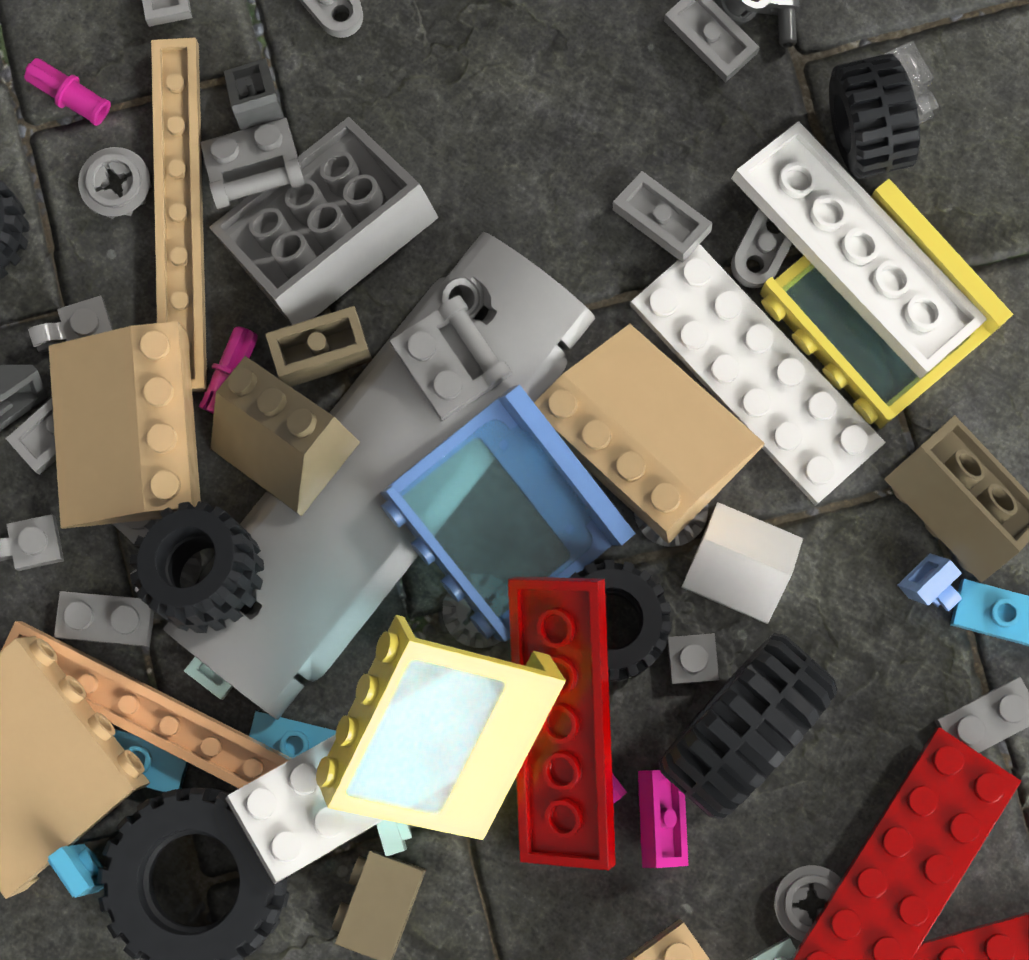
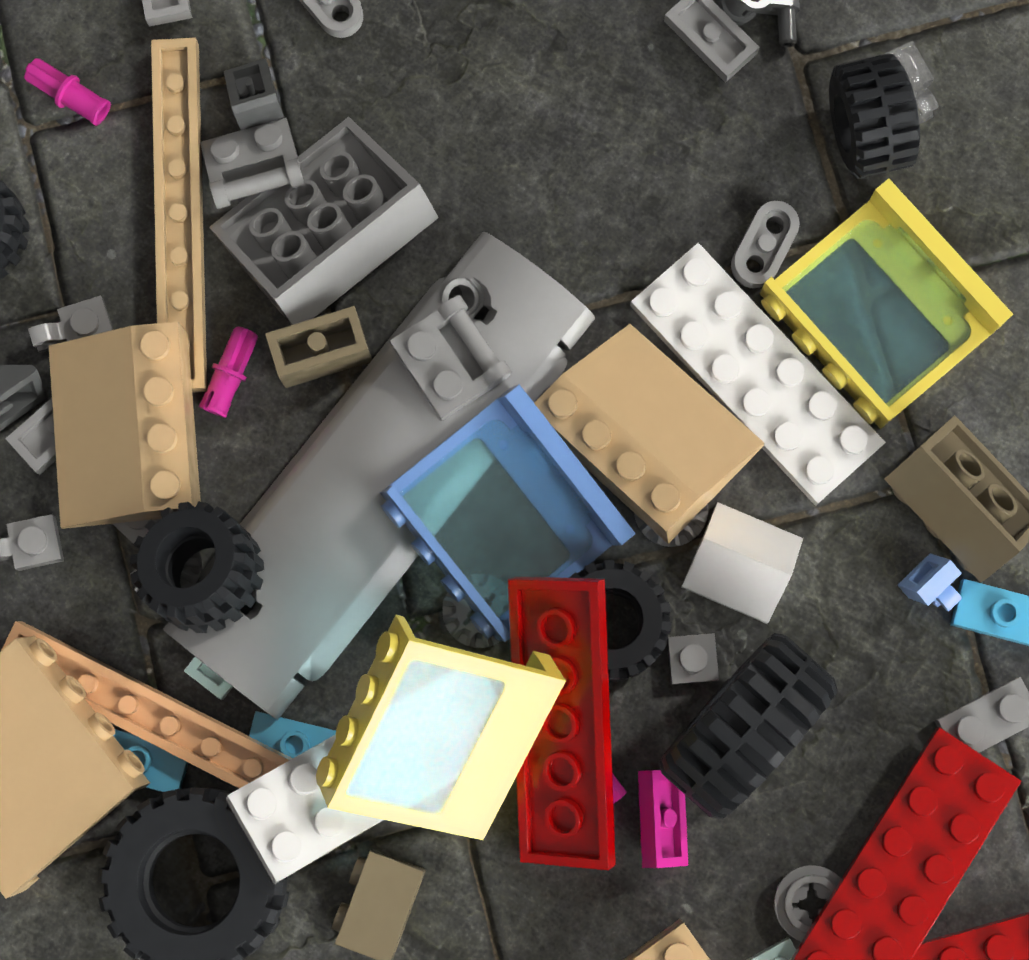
medium azure plate [47,844,104,898] -> none
light grey plate [54,591,154,647] -> none
light grey gear [78,147,152,219] -> none
dark tan slope [210,356,360,516] -> none
light aqua plate [376,820,412,856] -> none
light grey plate [613,171,712,263] -> none
white plate [731,121,987,379] -> none

